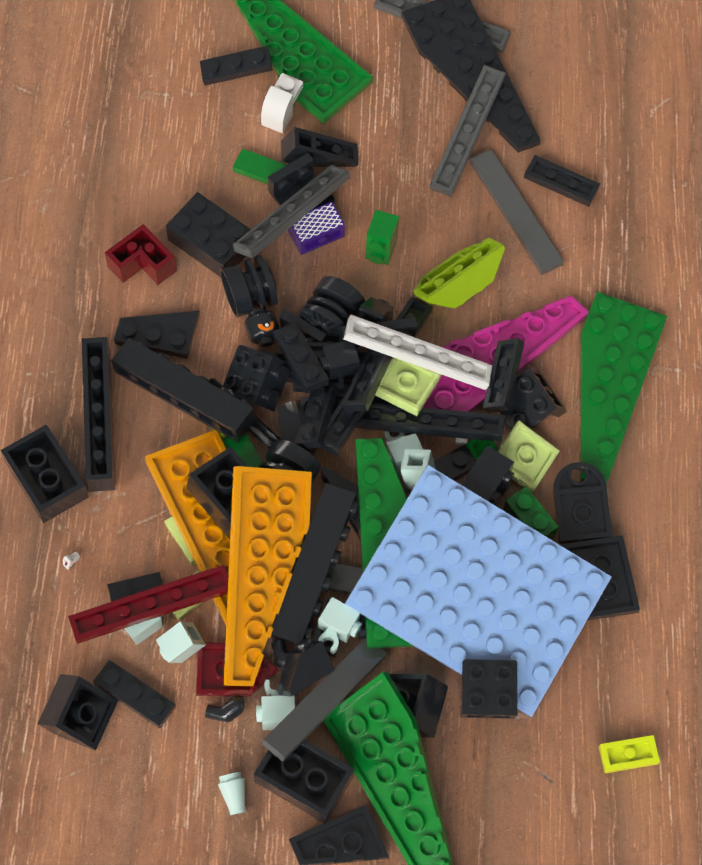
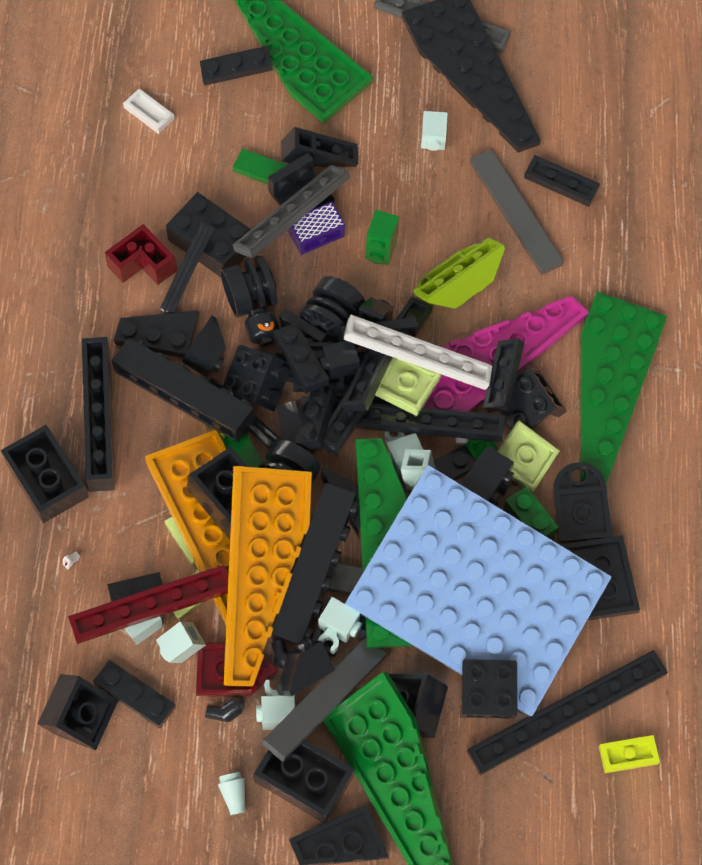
white brick [261,73,303,134] -> none
dark grey tile [429,65,506,197] -> none
none -> white tile [123,88,175,134]
none -> black axle [160,221,214,314]
none -> black slope [182,315,226,378]
none -> light aqua brick [421,111,447,151]
none -> black tile [467,650,668,776]

